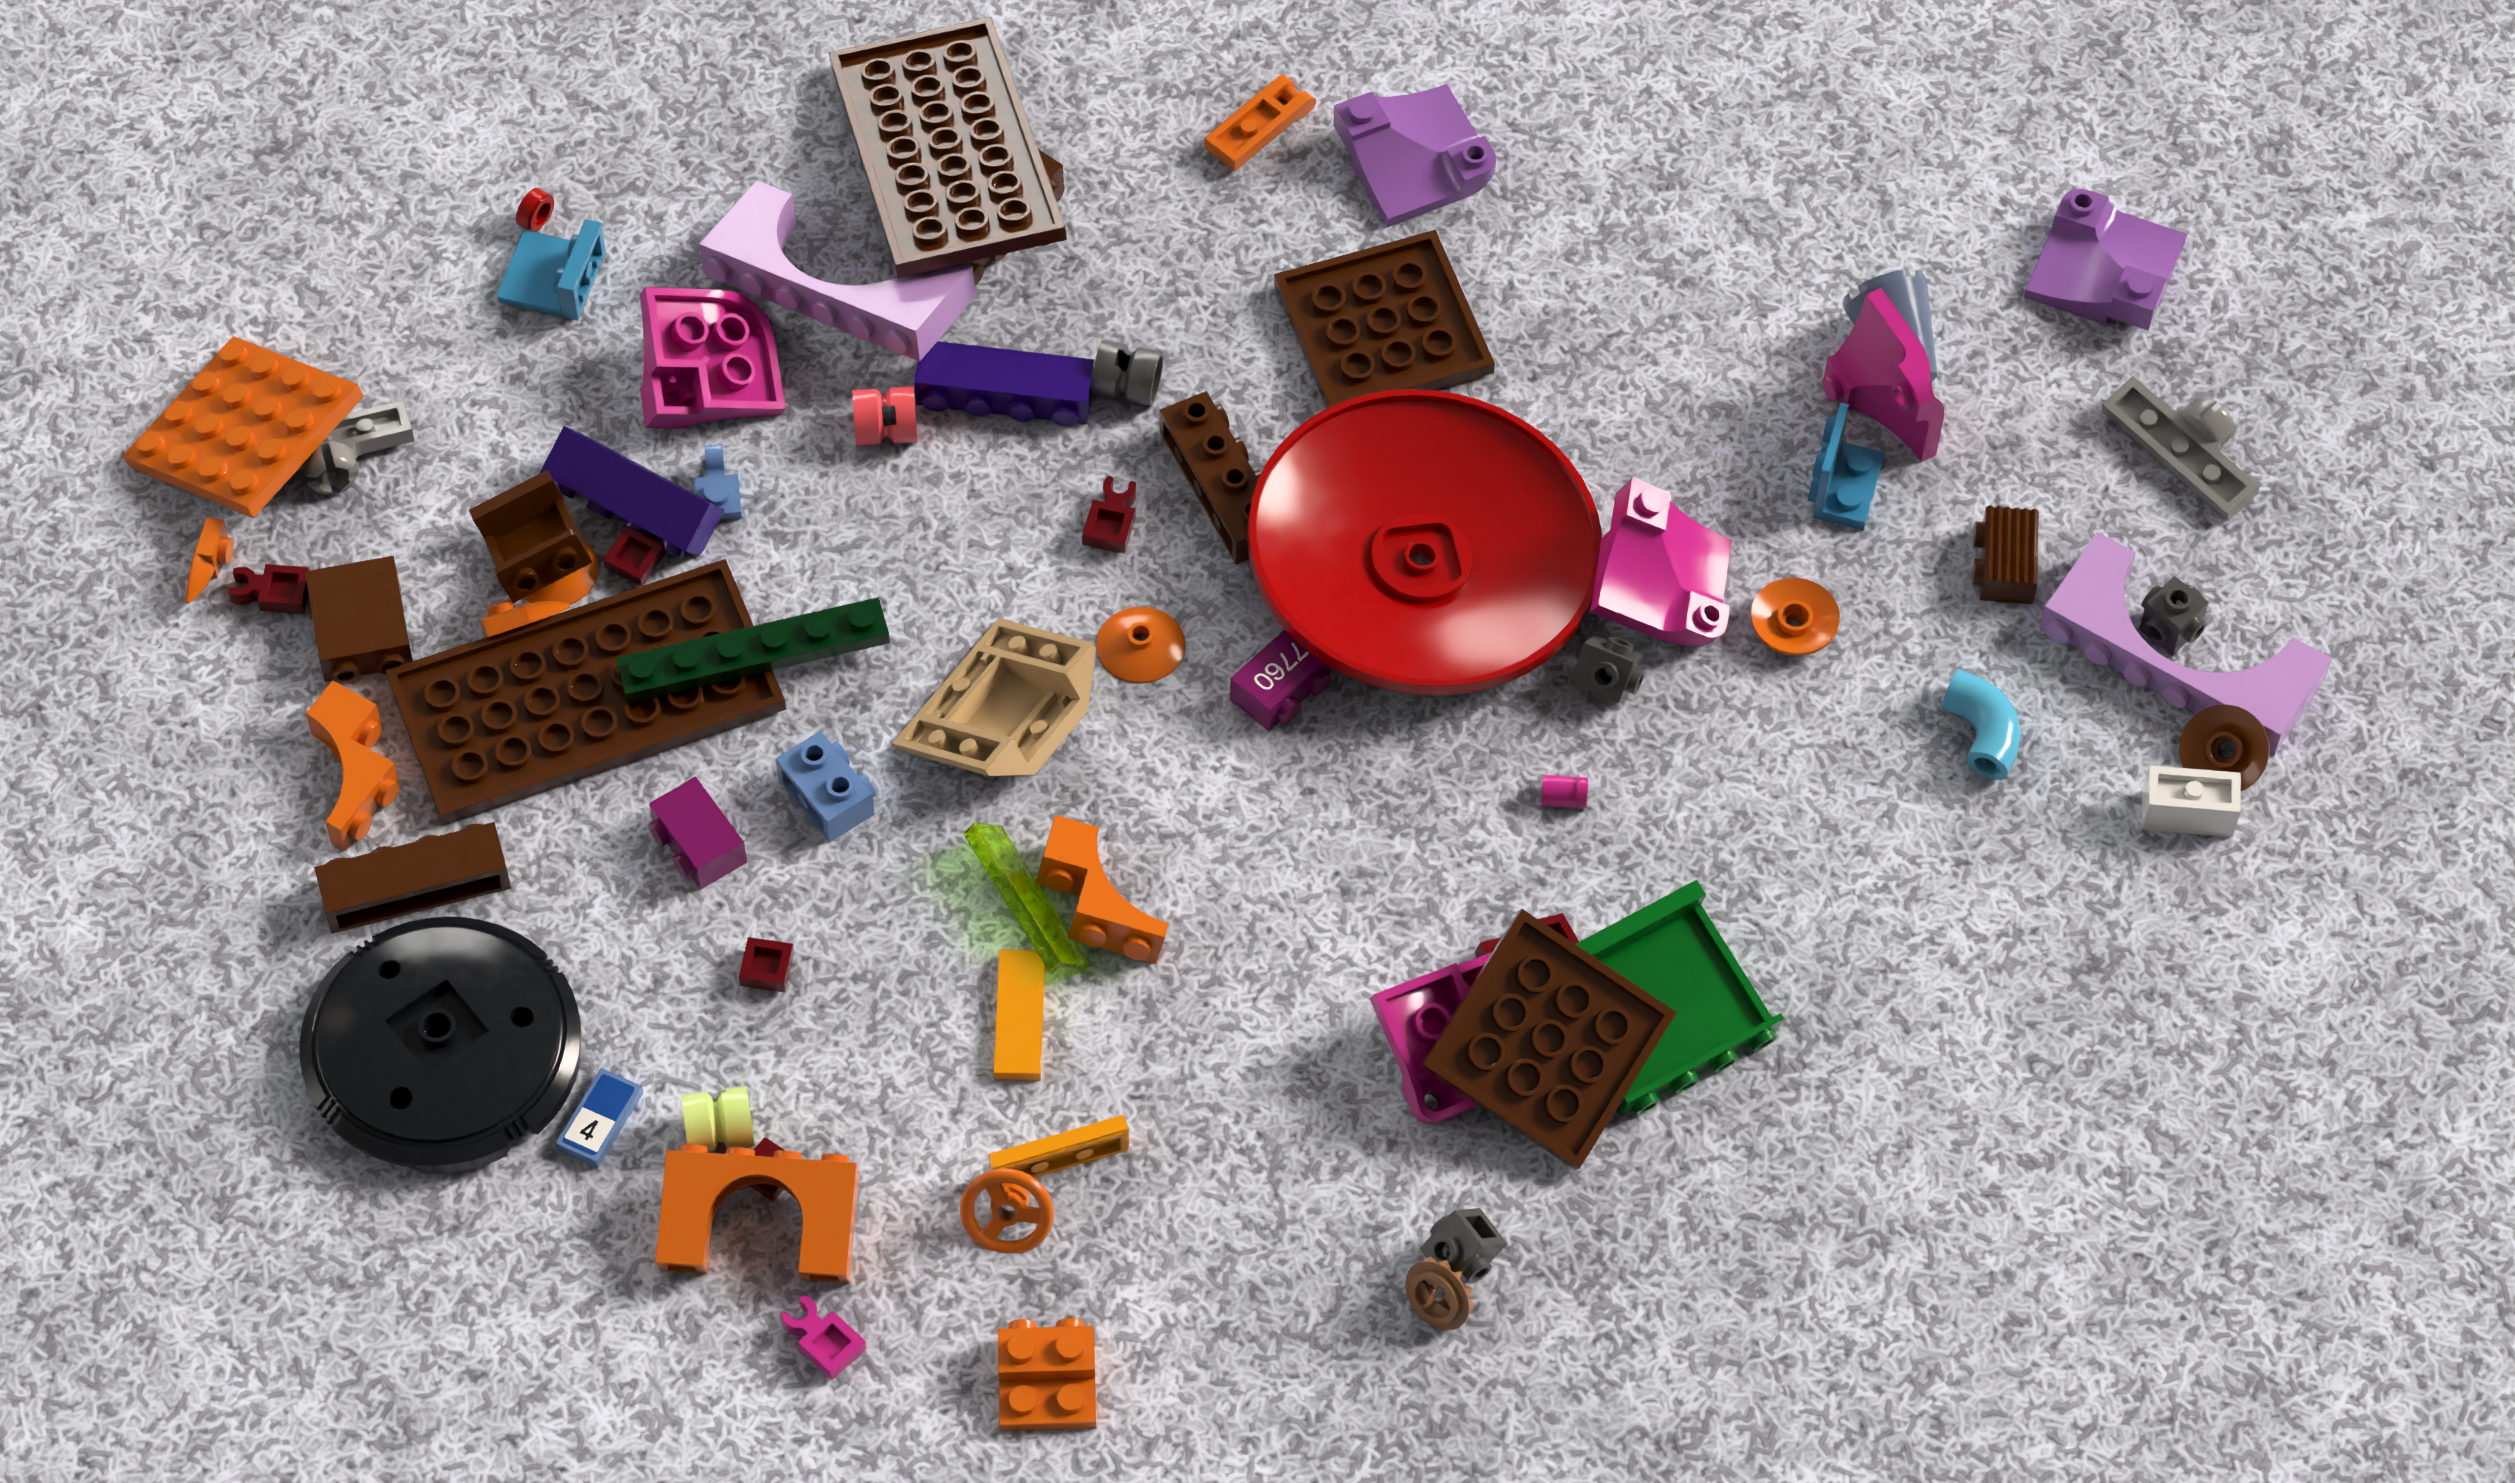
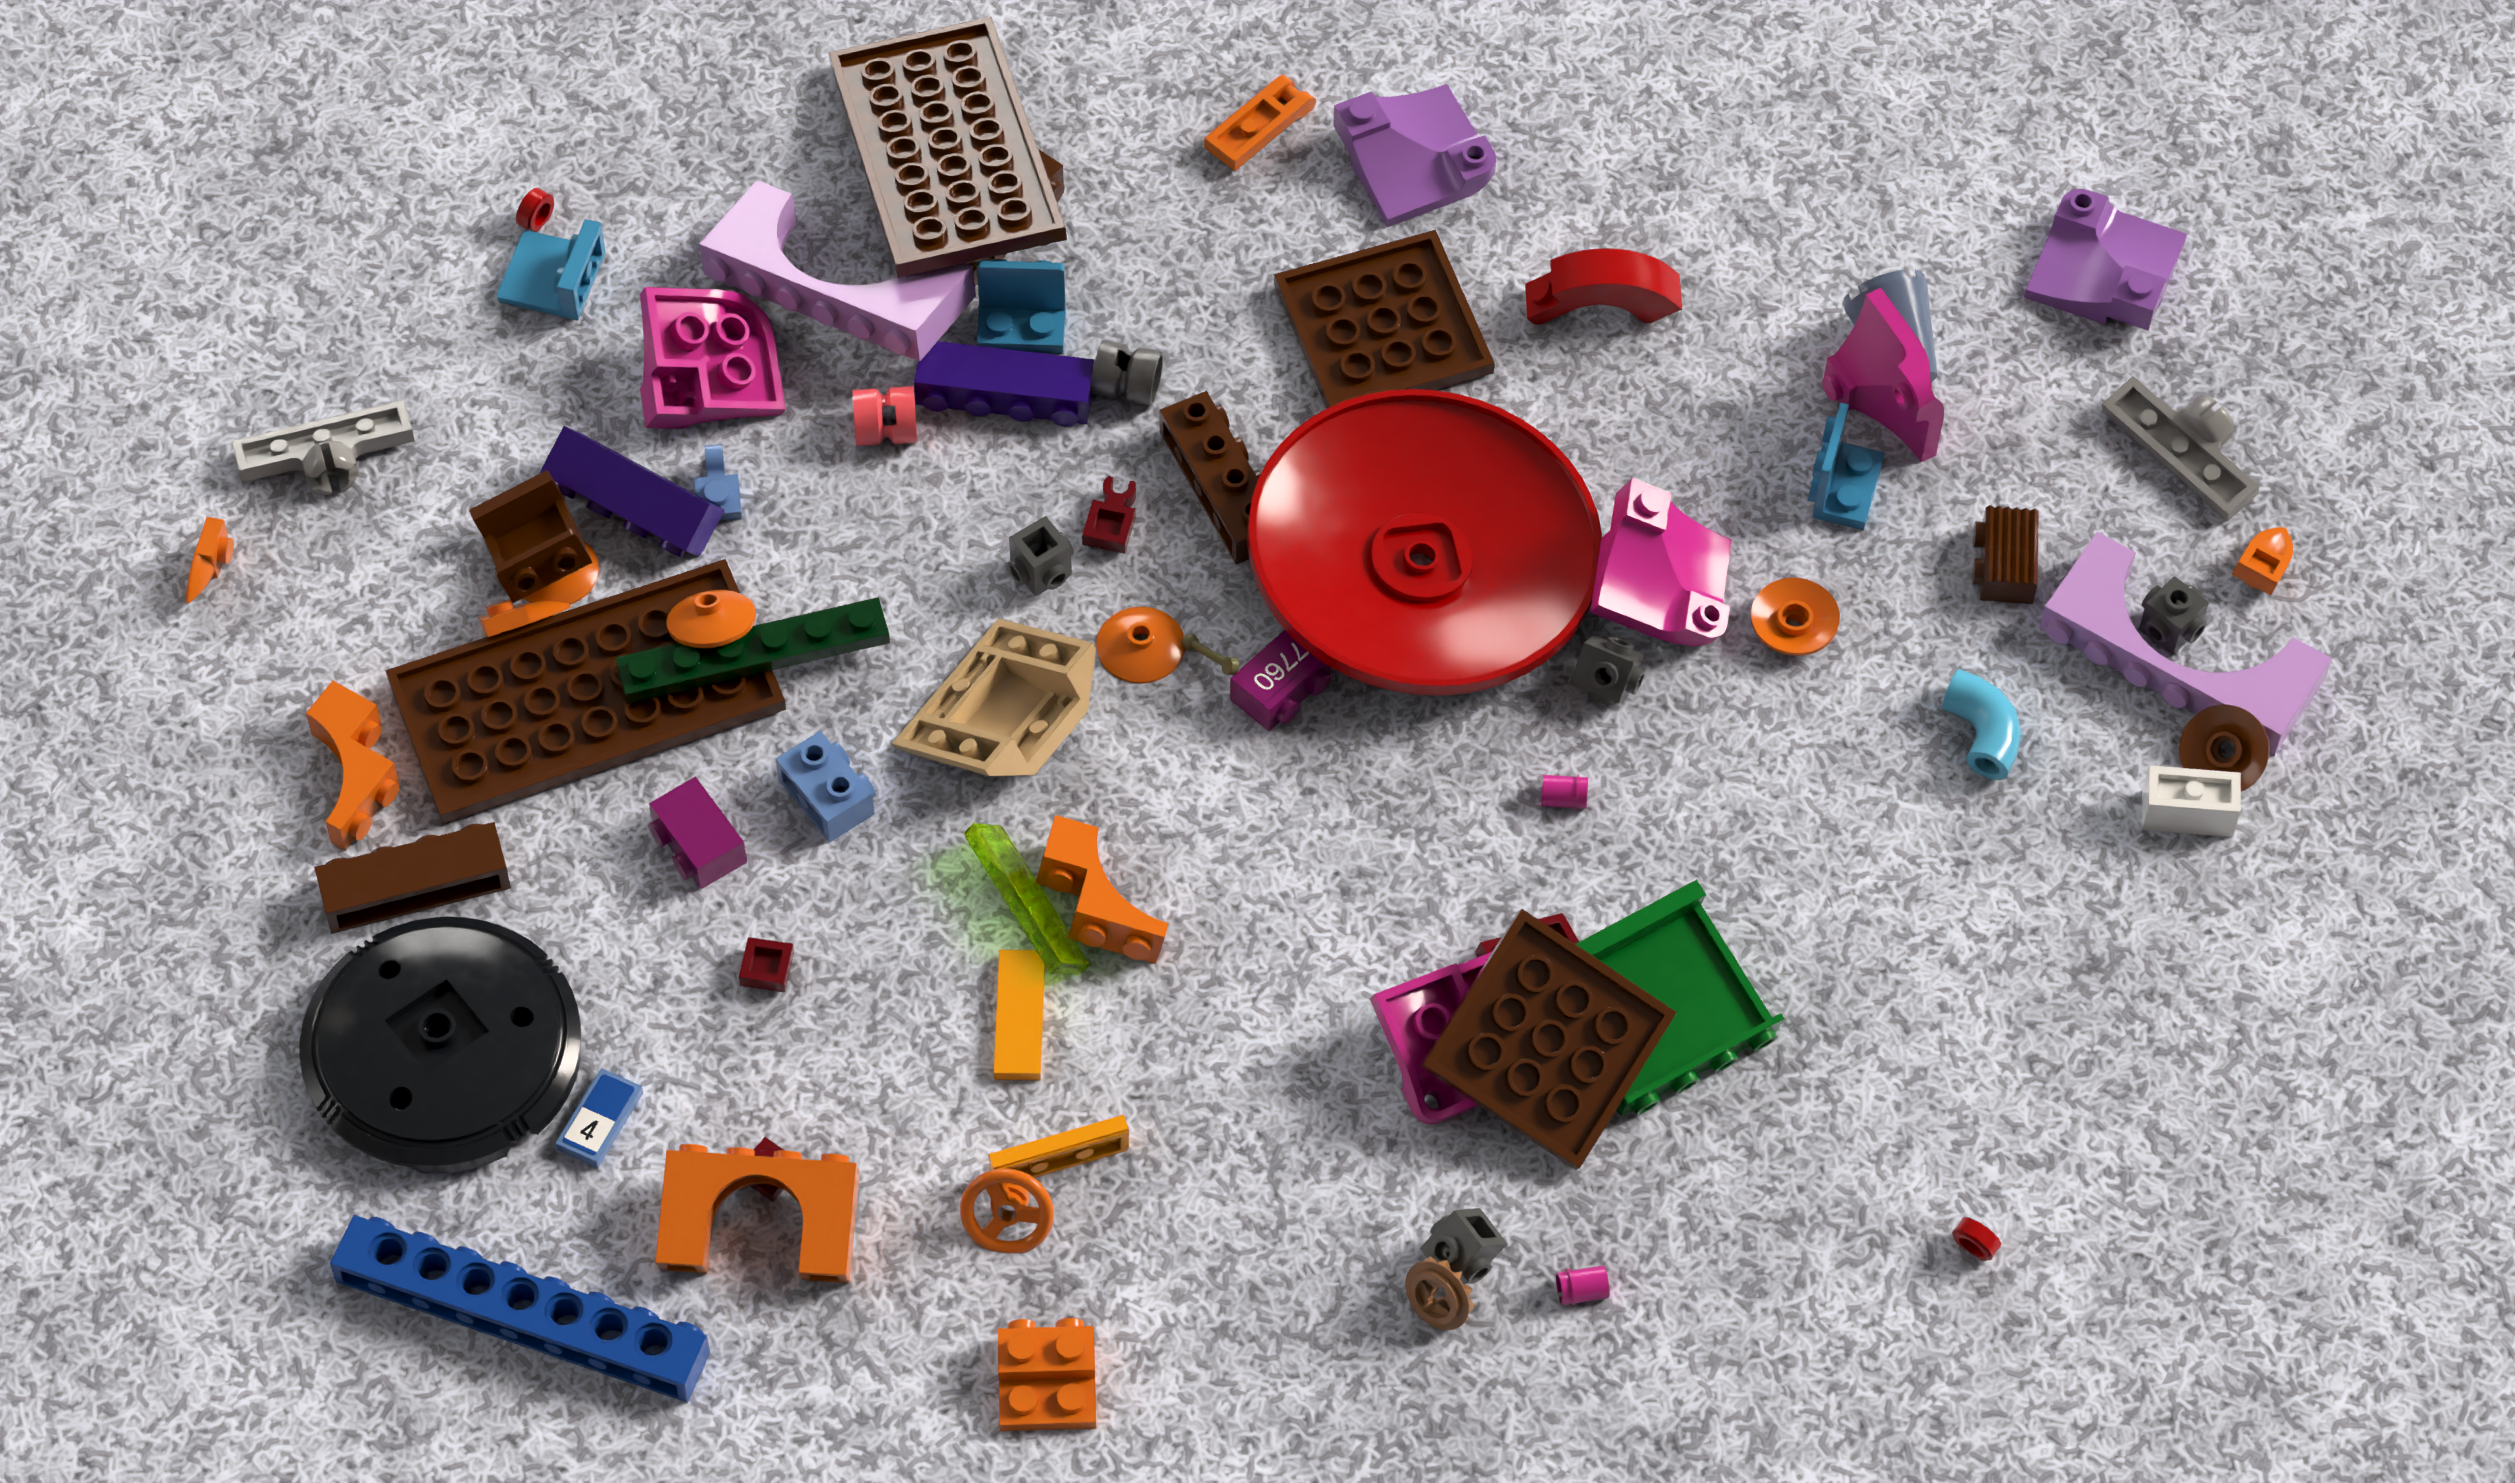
orange plate [123,336,364,519] -> none
dark red plate [228,564,310,614] -> none
reddish brown panel [305,555,413,683] -> none
dark red plate [603,525,666,586] -> none
yellowish green wheel [681,1086,755,1153] -> none
dark pink plate [781,1295,867,1380] -> none
none -> blue brick [330,1215,710,1403]
none -> orange dish [667,590,756,648]
none -> dark azure bracket [977,259,1066,353]
none -> dark grey brick [1007,516,1074,596]
none -> olive hinge [1182,633,1239,675]
none -> red arch [1525,248,1682,325]
none -> dark pink piece [1556,1265,1610,1306]
none -> red tile [1952,1217,2001,1261]
none -> orange plate [2232,527,2293,595]

